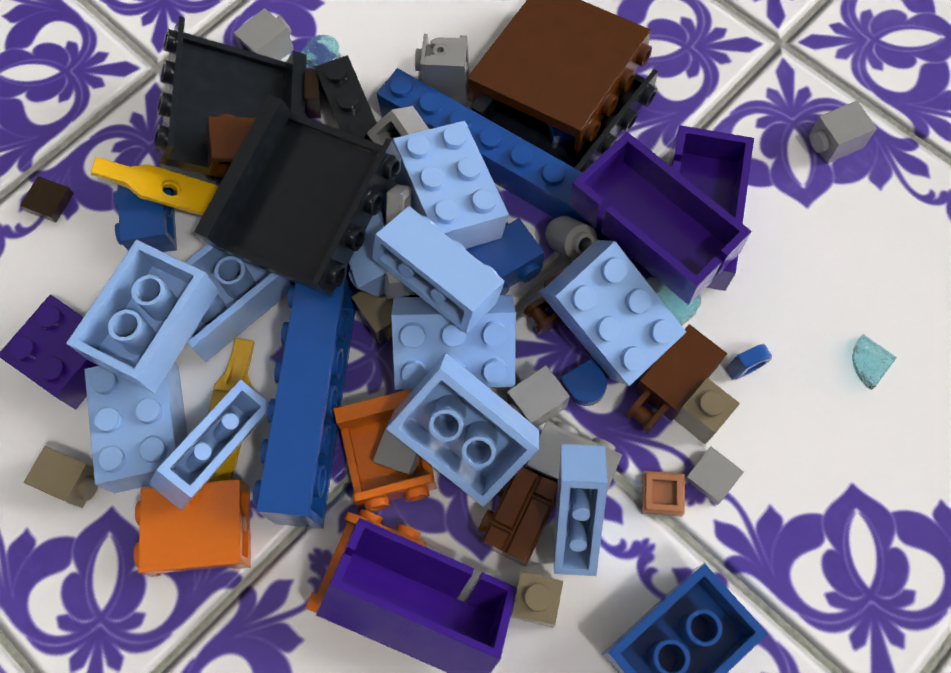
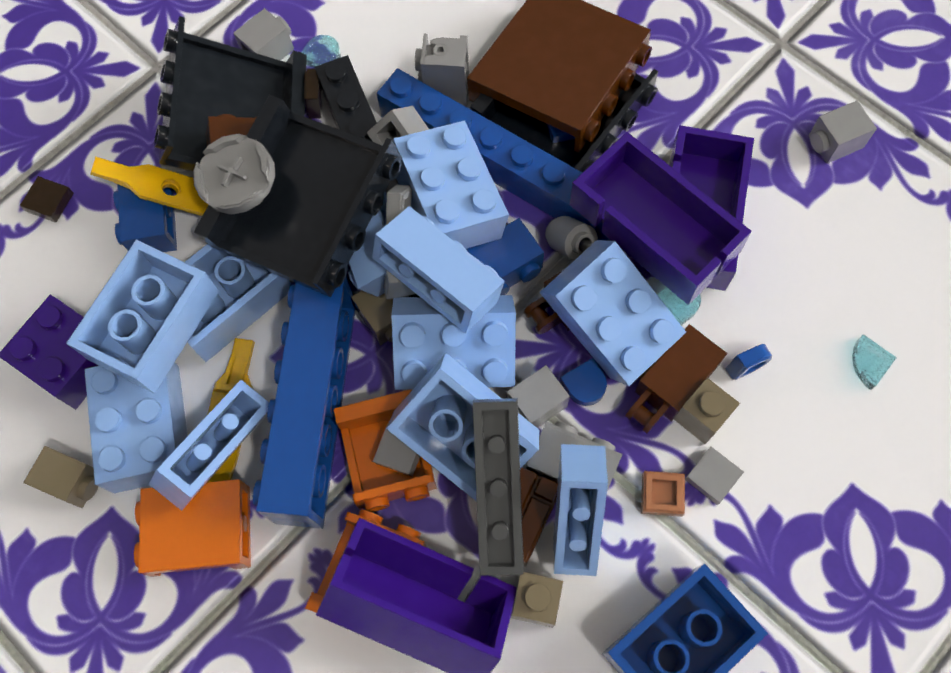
none -> light grey tile [193,134,275,214]
none -> dark grey plate [473,398,524,575]

